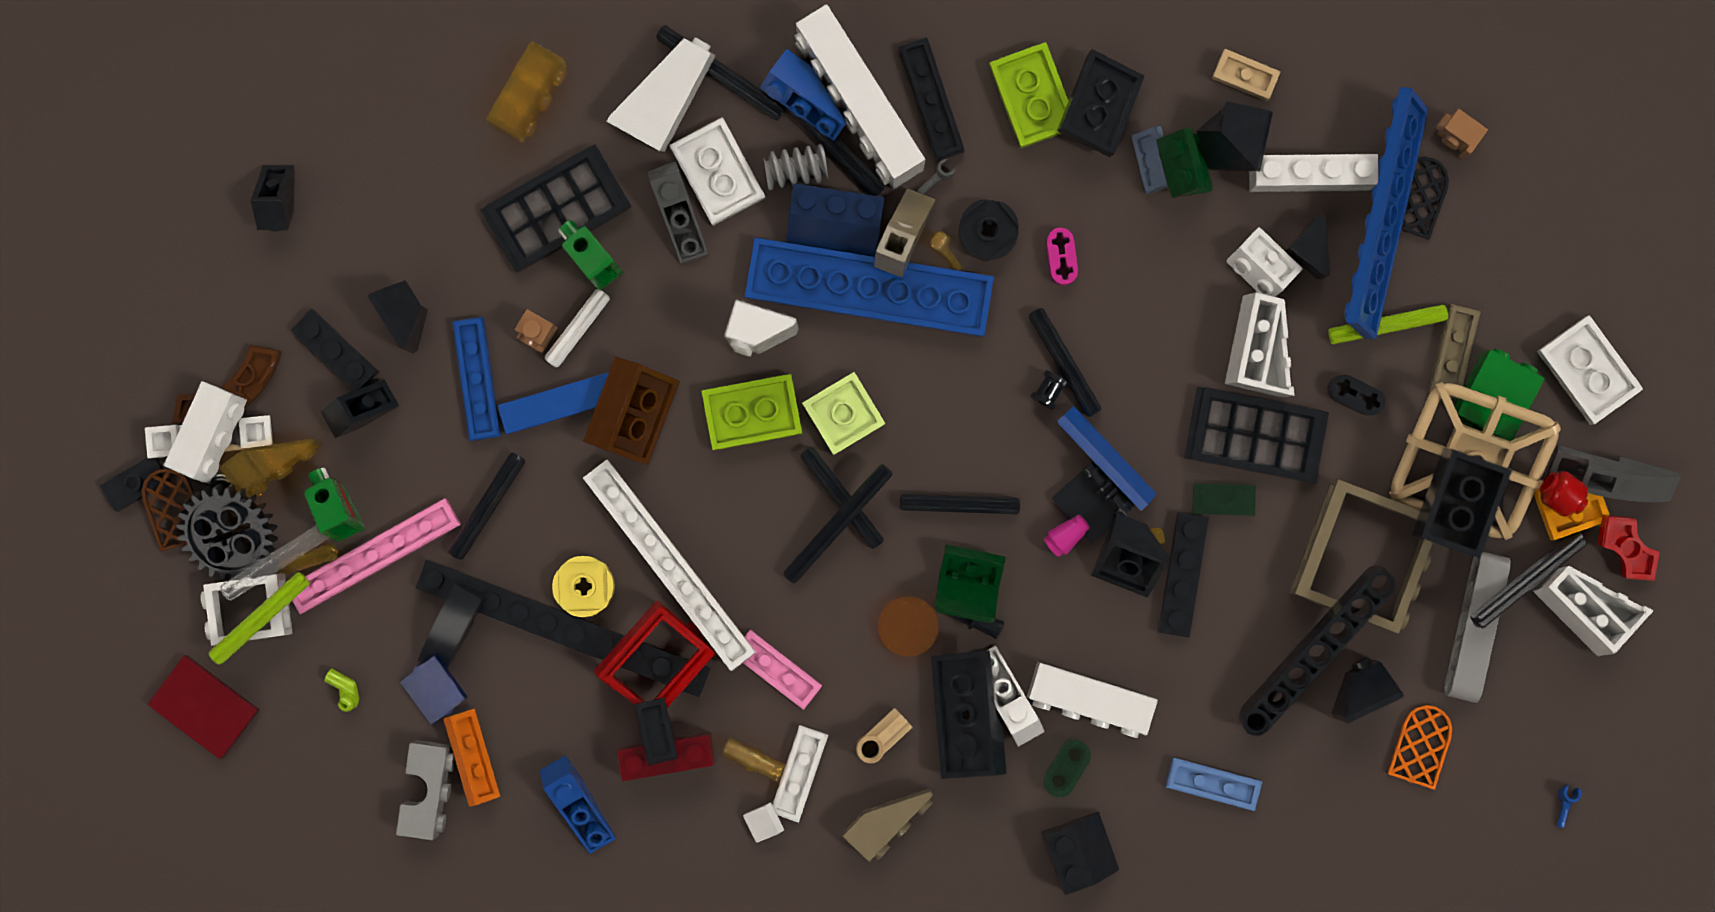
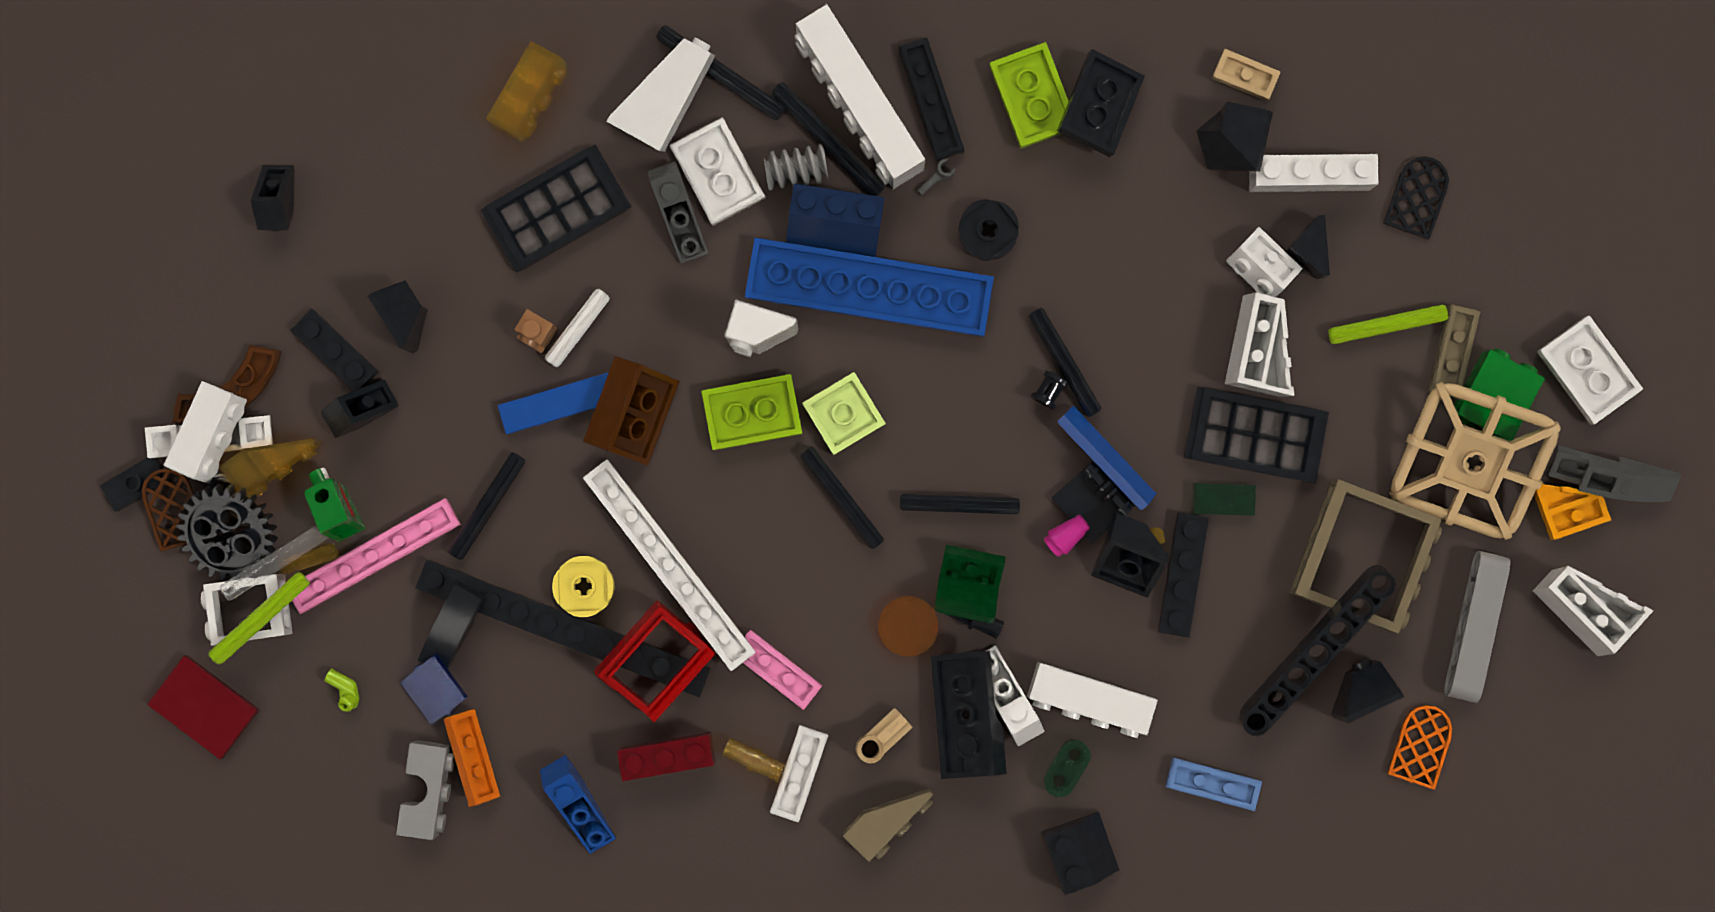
blue tile [452,317,501,441] -> none
green torso [558,220,624,290] -> none
black plate [634,697,678,766] -> none
white tile [743,802,784,843] -> none
blue slope [760,49,846,141] -> none
black axle [783,464,893,583] -> none
dark tan slope [874,189,935,277] -> none
clear yellow hand [931,231,962,271] -> none
dark pink beam [1046,228,1078,286] -> none
sand blue plate [1132,126,1168,194] -> none
dark green bracket [1156,128,1213,198] -> none
black beam [1327,374,1385,416] -> none
blue plate [1344,87,1429,340] -> none
black brick [1412,448,1512,558] -> none
medium nougat brick [1435,109,1488,160] -> none
black axle [1470,533,1587,629] -> none
red head [1539,471,1588,517] -> none
blue hand [1557,785,1582,828] -> none
red tile [1597,515,1660,581] -> none

